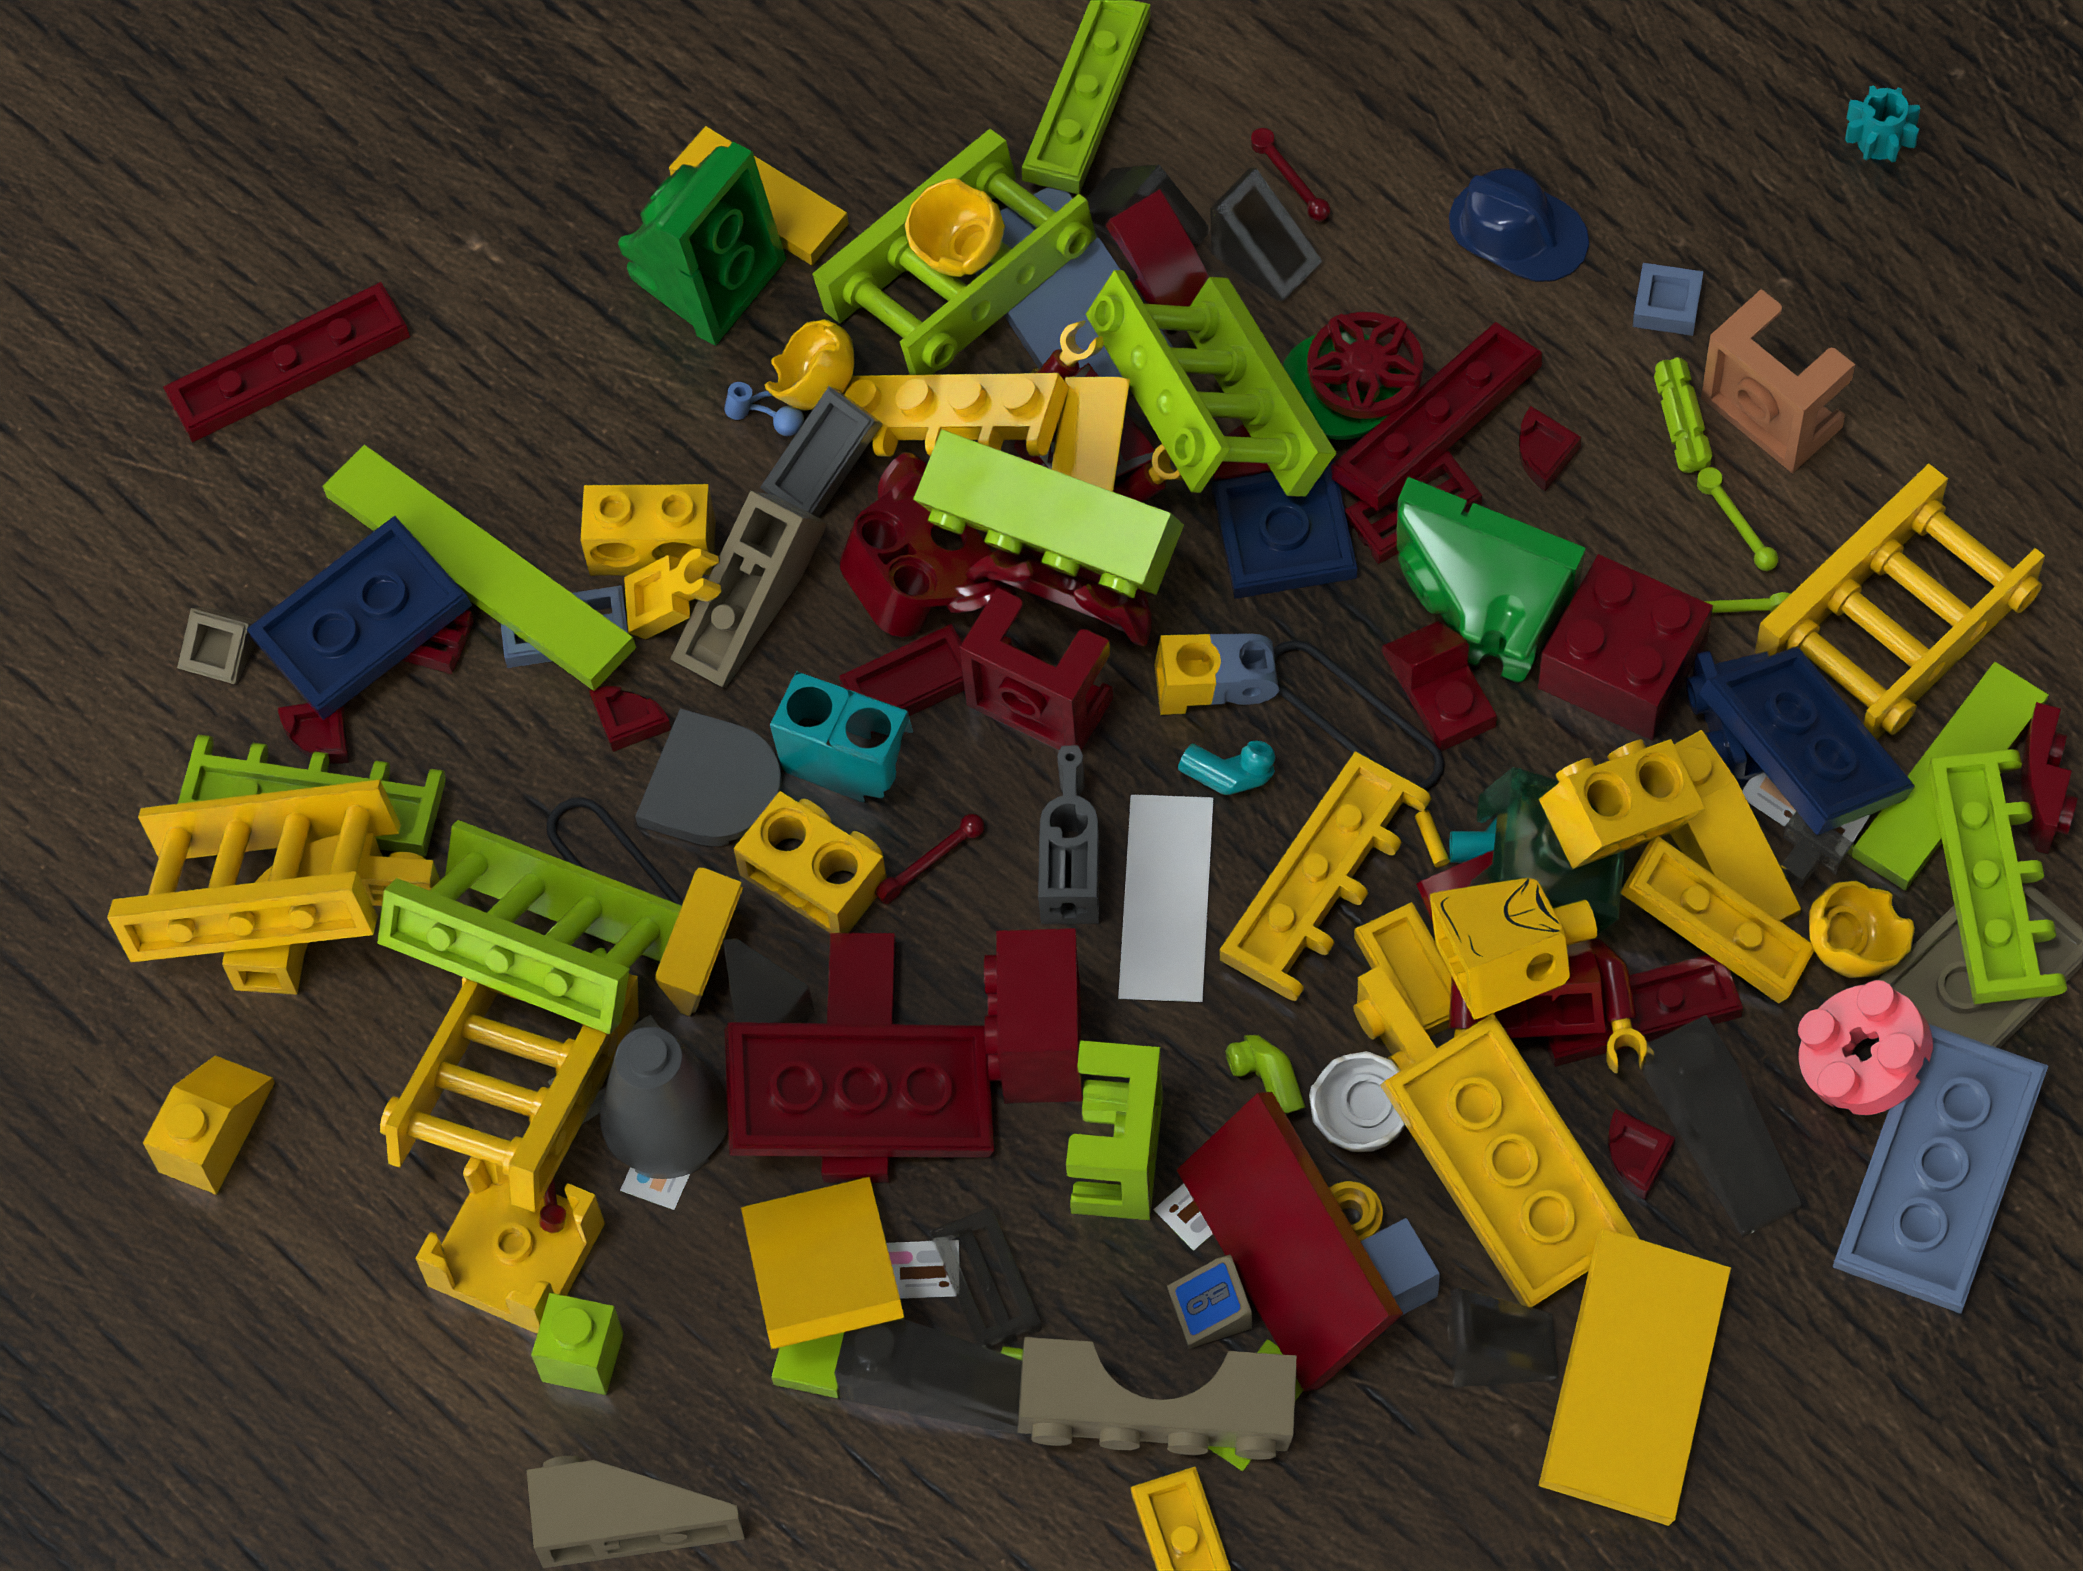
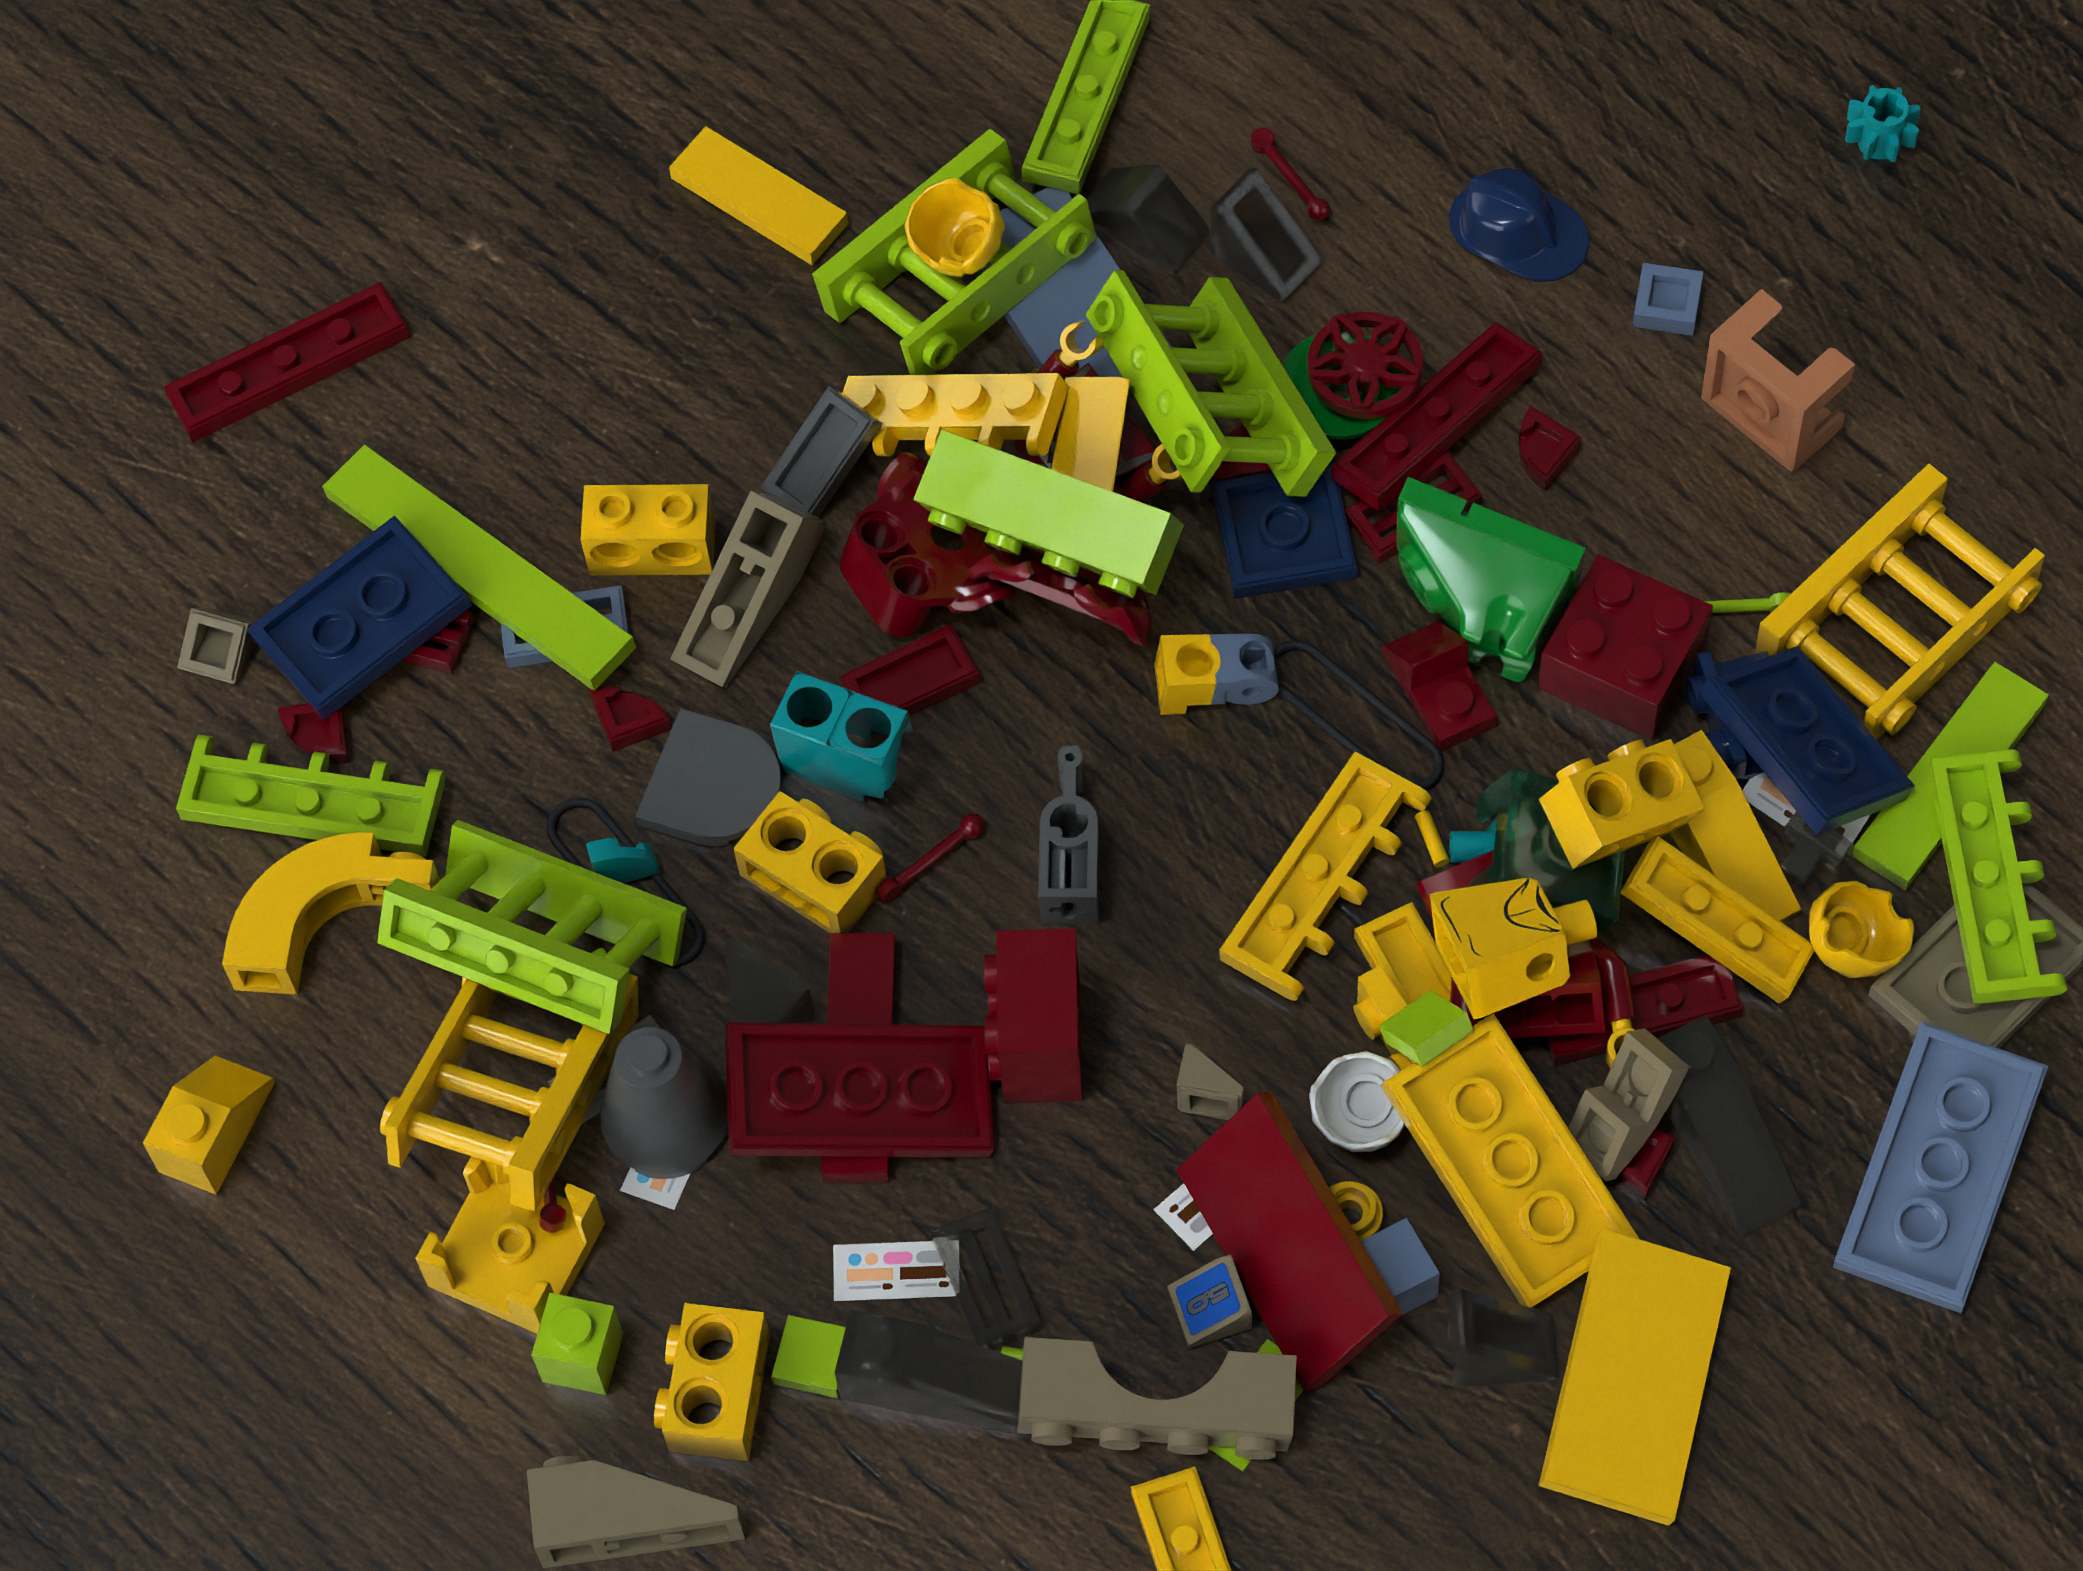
yellow fence [107,779,401,962] -> none
green piece [618,142,787,346] -> none
yellow plate [624,549,721,640] -> none
yellow slope [655,868,743,1016] -> none
medium blue piece [724,381,805,436] -> none
yellow tile [741,1177,904,1349] -> none
yellow hair [764,319,854,410] -> none
dark red panel [959,588,1113,751] -> none
lime panel [1066,1040,1163,1220] -> none
dark red slope [1105,189,1209,333] -> none
white sticker [1118,795,1213,1002] -> none
teal arm [1178,741,1276,795] -> none
lime arm [1225,1035,1306,1114] -> none
lime axle [1654,357,1712,474] -> none
lime hinge [1697,467,1779,571] -> none
coral plate [1798,980,1933,1115] -> none
dark red slope [2021,702,2078,854] -> none
none -> teal tile [586,838,661,883]
none -> yellow brick [654,1303,770,1462]
none -> dark tan slope [1177,1043,1244,1120]
none -> lime tile [1379,990,1474,1066]
none -> dark tan slope [1568,1028,1690,1181]

